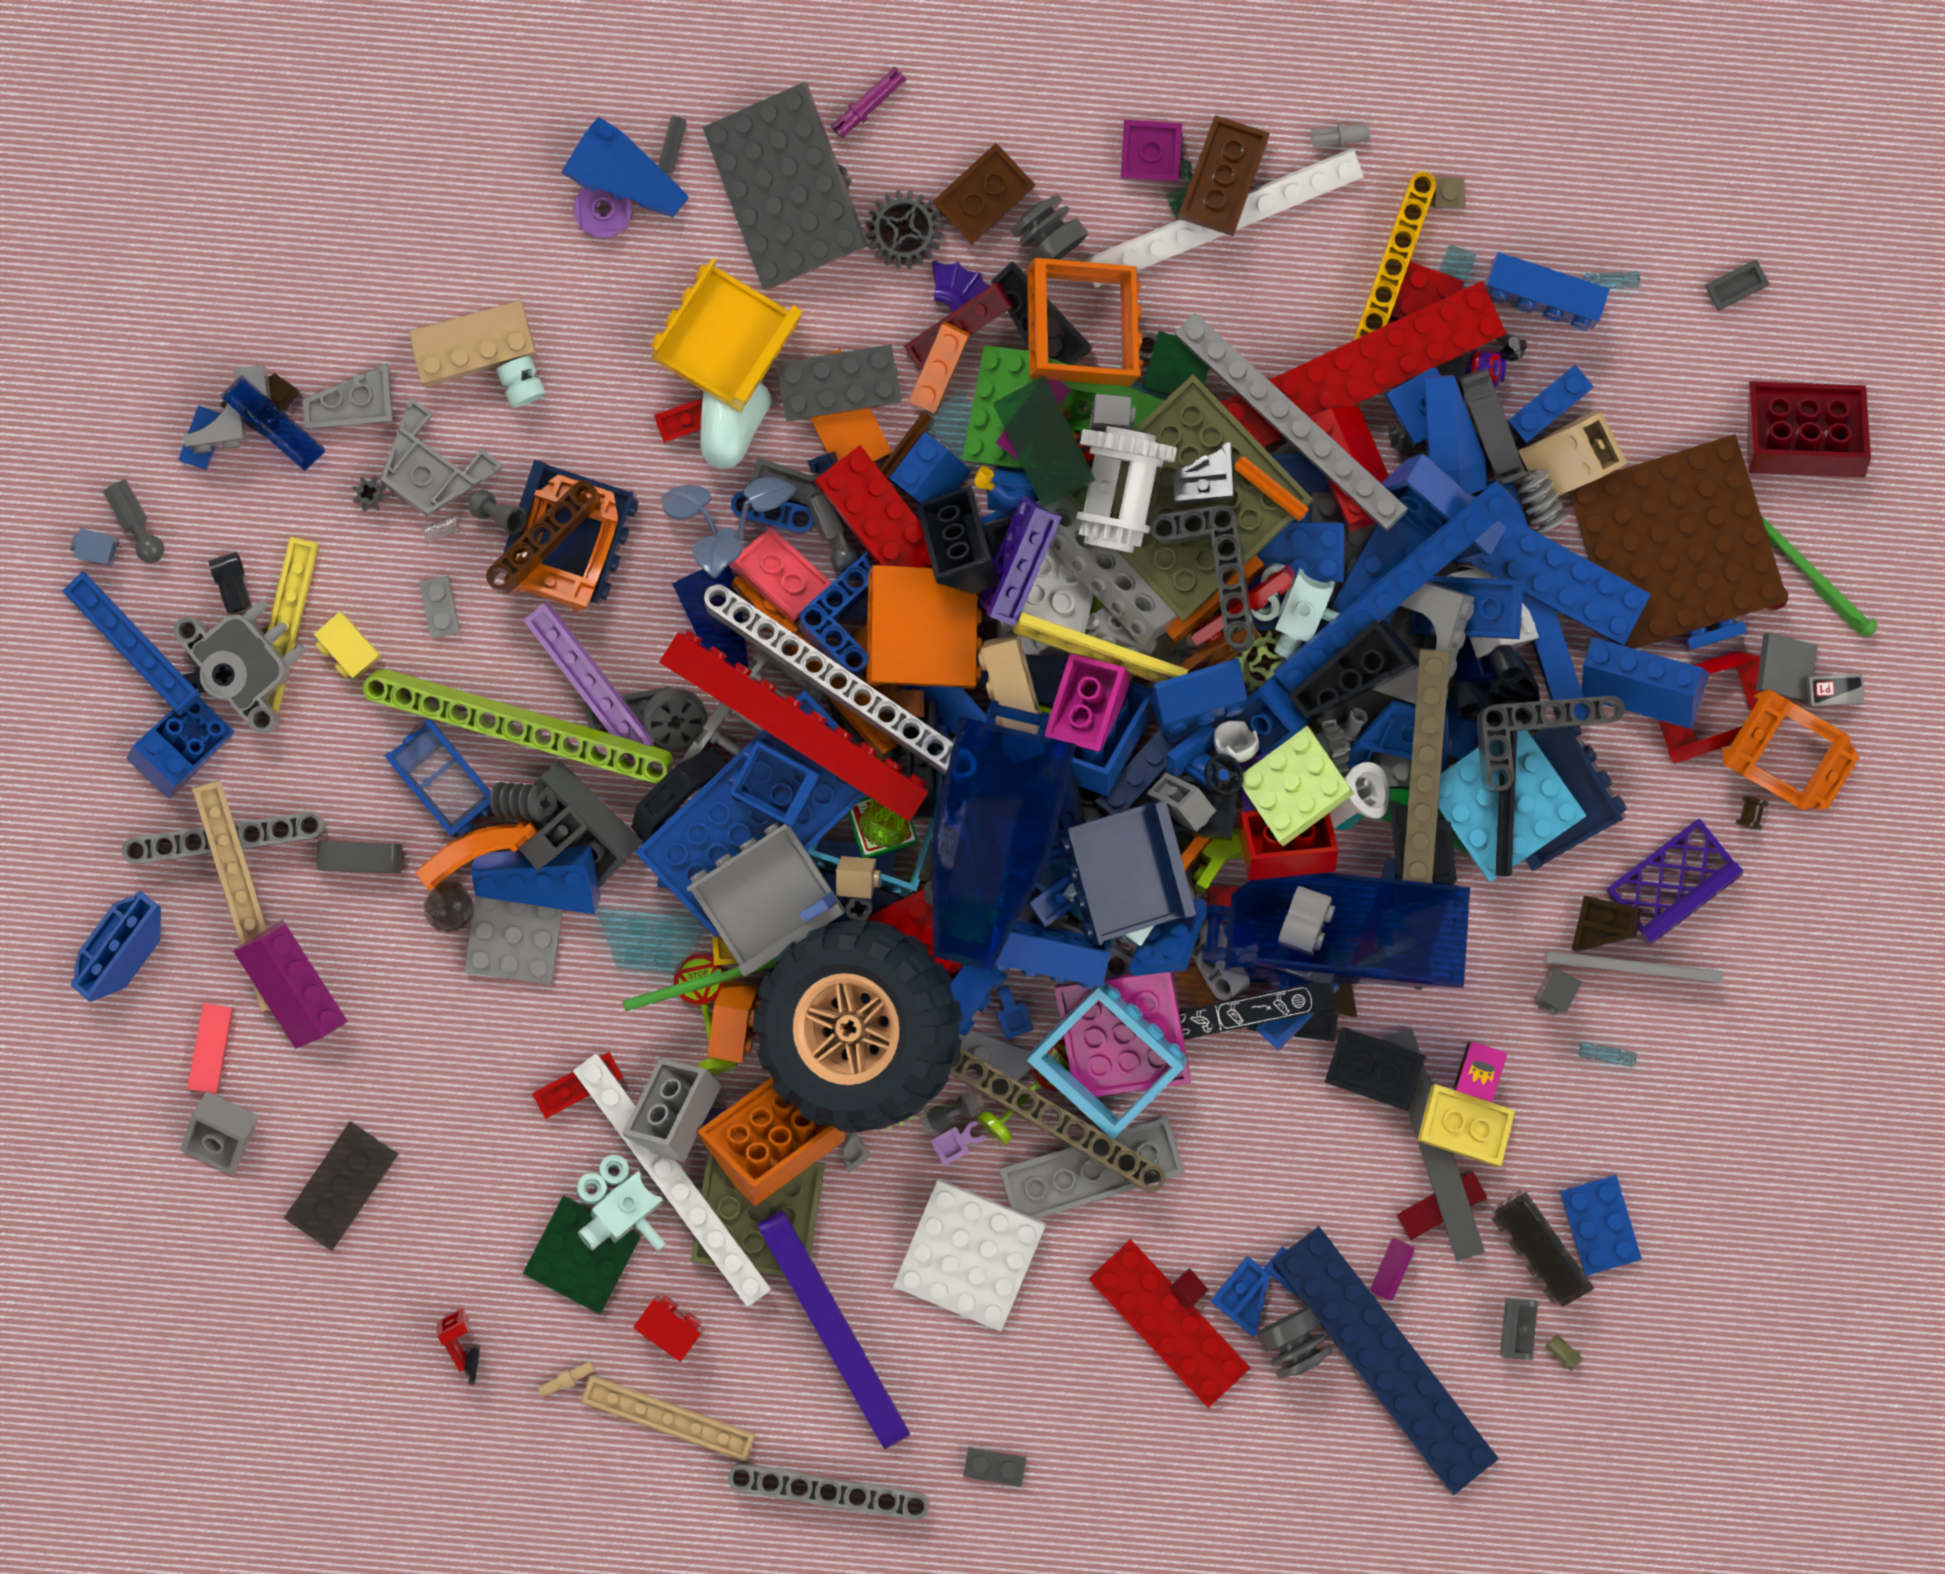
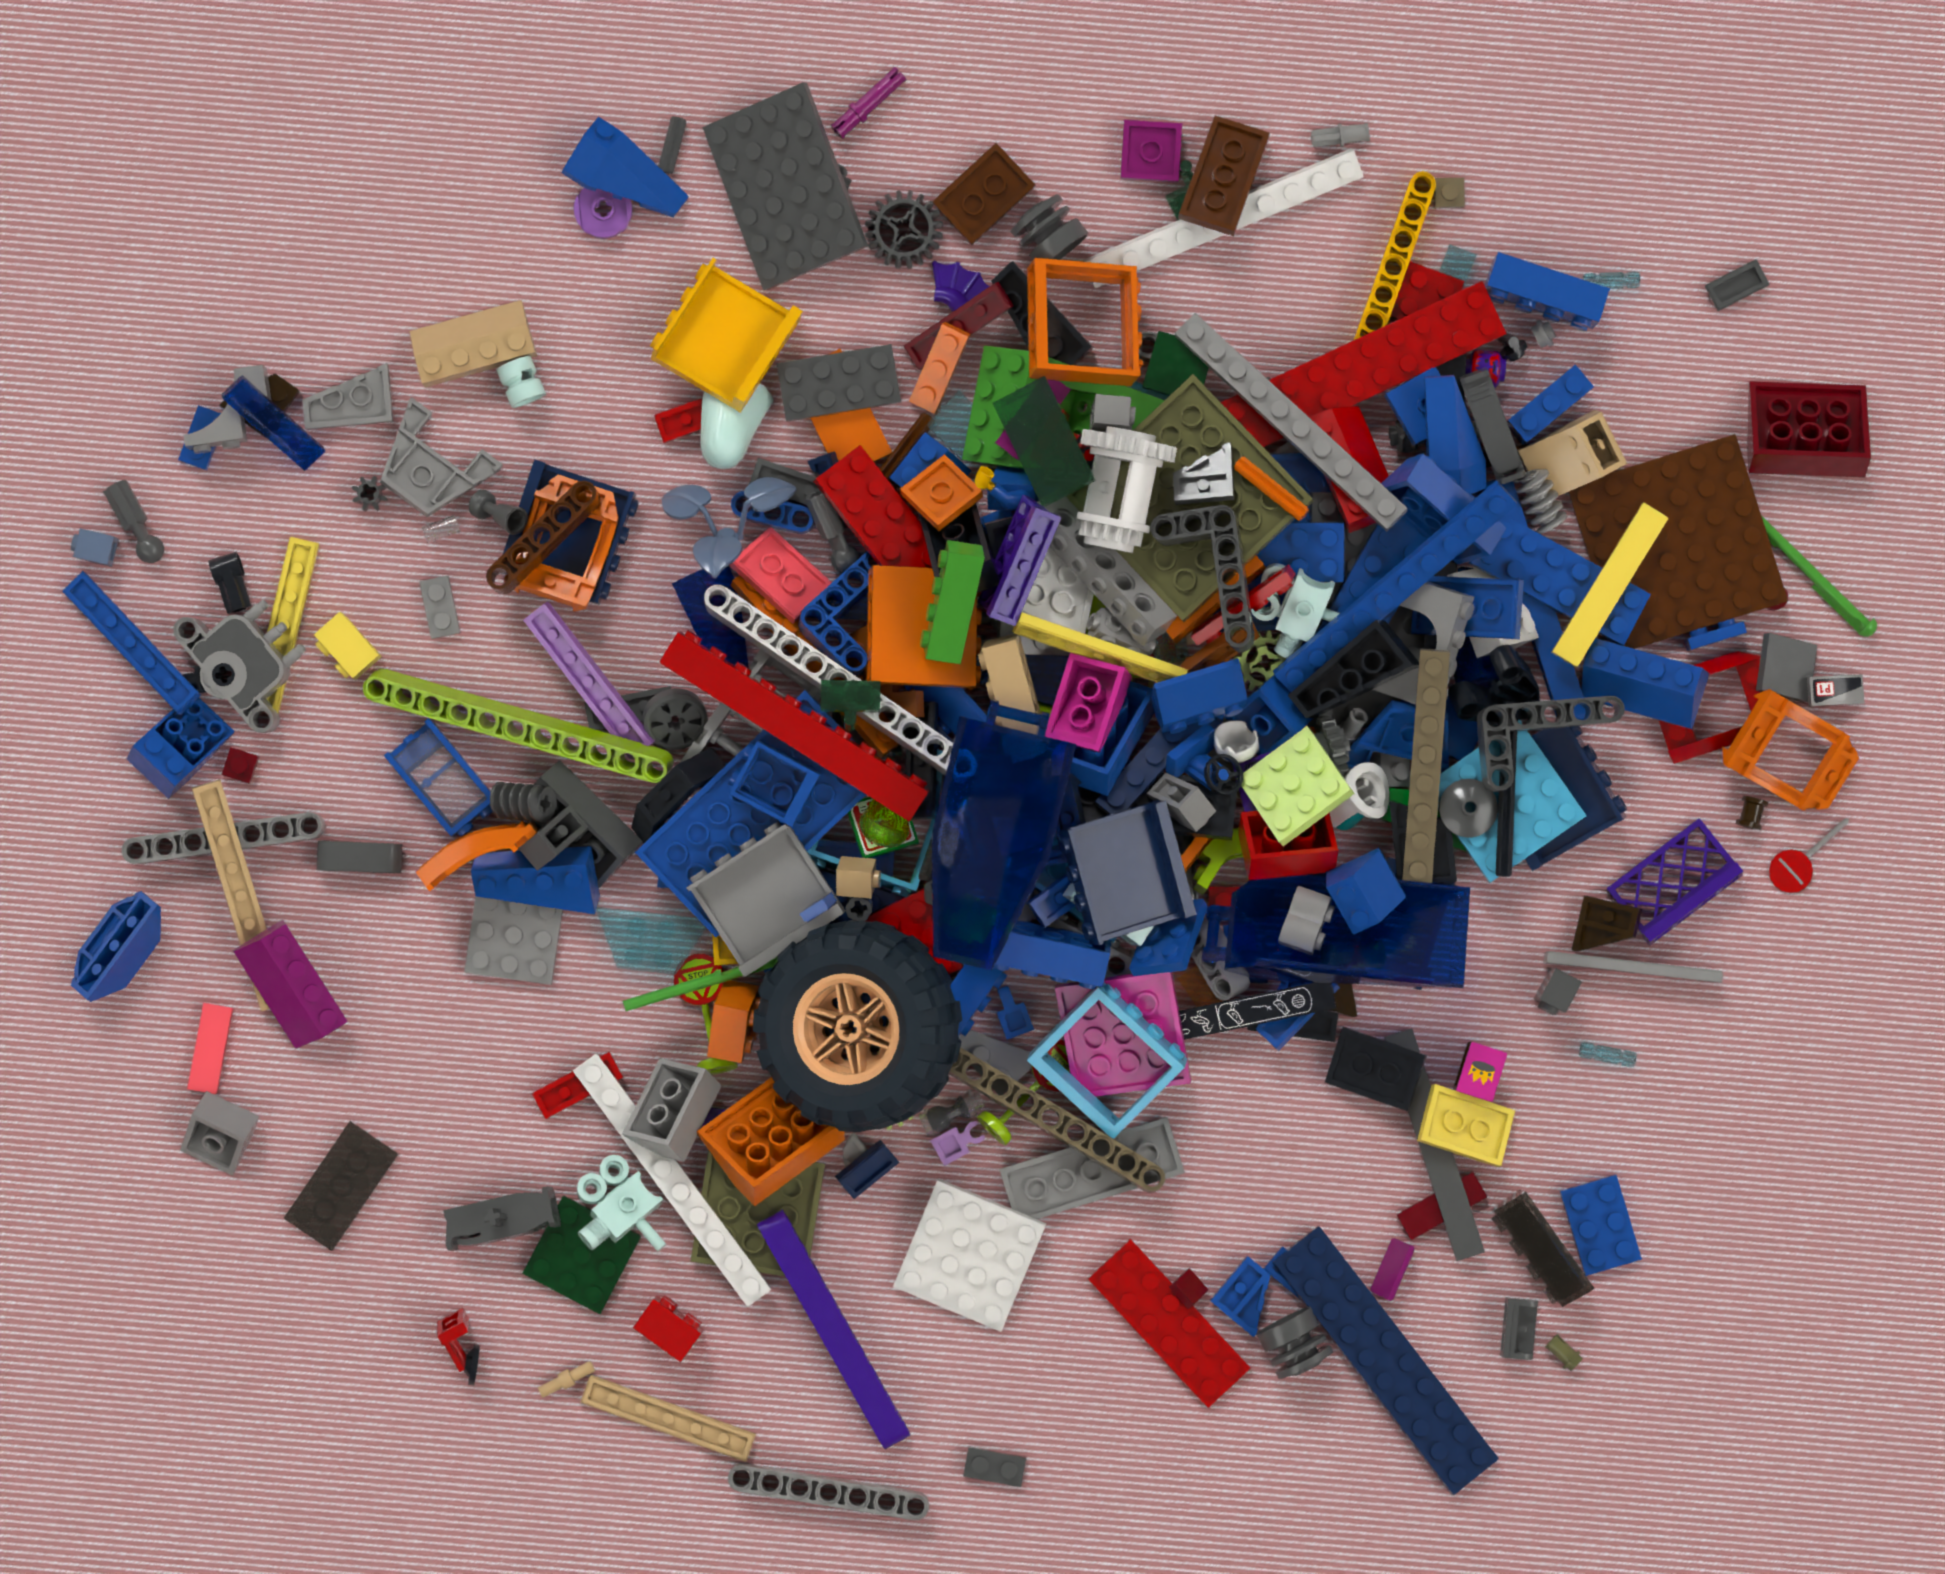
clear smoke hair [424,881,474,933] -> none
none -> dark red plate [221,747,260,784]
none -> dark grey piece [443,1186,561,1251]
none -> clear green plate [821,680,881,731]
none -> dark blue tile [835,1139,900,1199]
none -> orange plate [900,454,983,531]
none -> bright green brick [920,540,985,664]
none -> blue slope [1326,848,1406,935]
none -> dark grey dish [1439,779,1498,838]
none -> light grey plate [1531,320,1556,348]
none -> light yellow tile [1551,503,1668,668]
none -> red piece [1769,818,1849,893]

